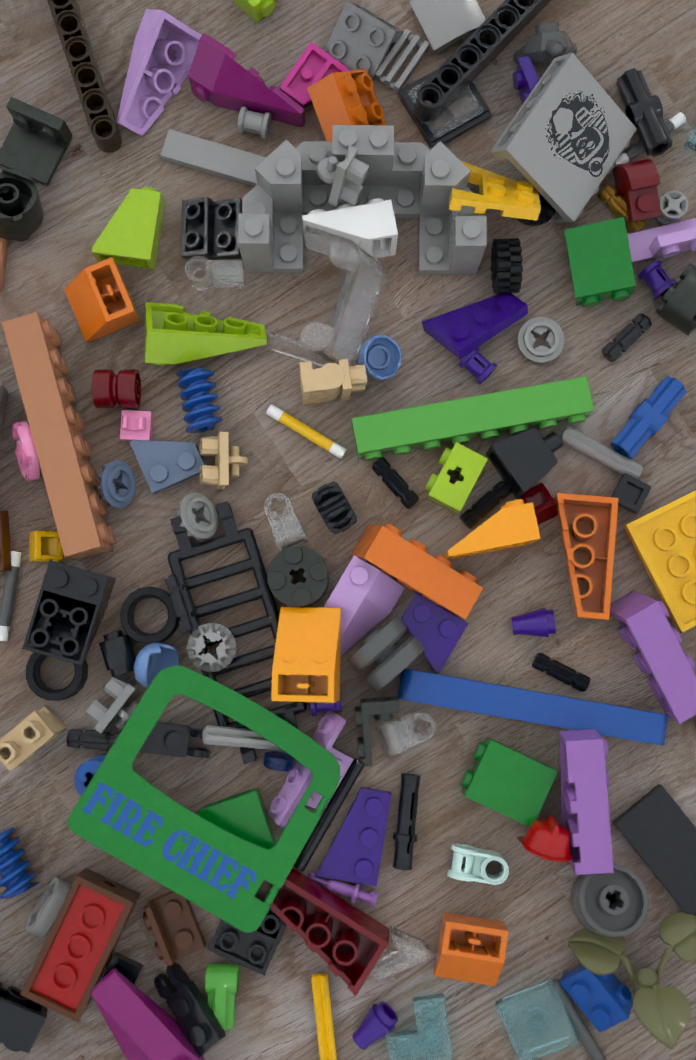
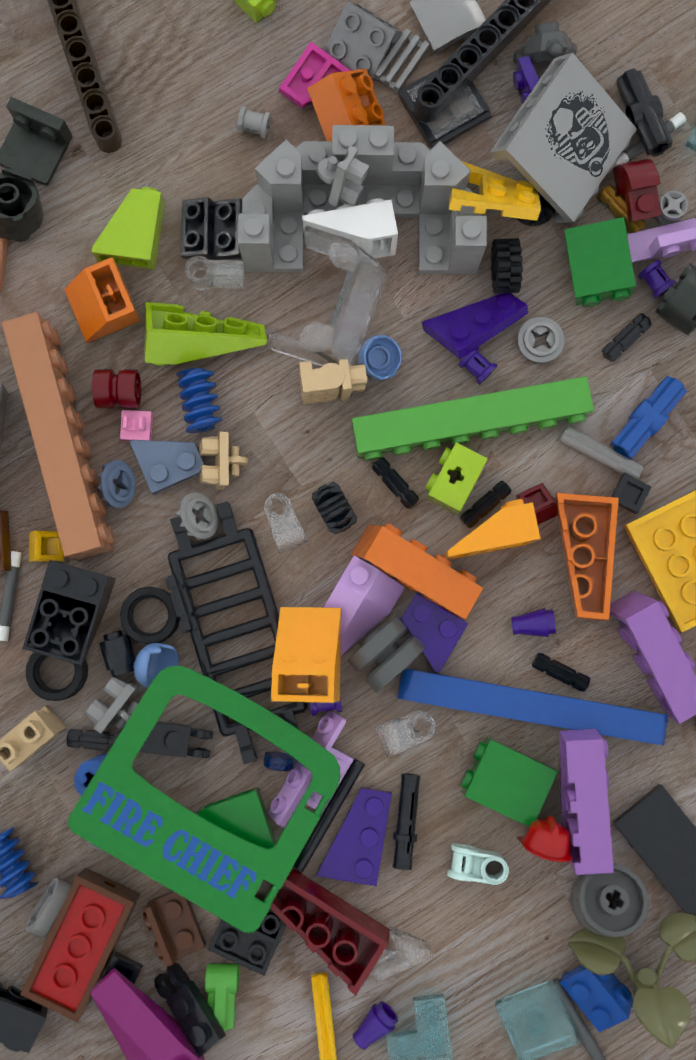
bright pink tile [12,421,40,482] -> none
lavender wedge [116,9,202,136] -> none
light grey tile [160,129,267,187] -> none
light grey gear [186,623,236,672] -> none
magenta wedge [188,33,306,128] -> none
light grey axle [202,725,283,751] -> none
yellow bar [266,404,347,459] -> none
pearl dark grey brick [267,546,329,607] -> none
medium lavender piece [308,871,379,908] -> none
pearl dark grey bracket [355,696,400,767] -> none
orange slope [433,912,509,986] -> none
black torso [486,428,563,500] -> none

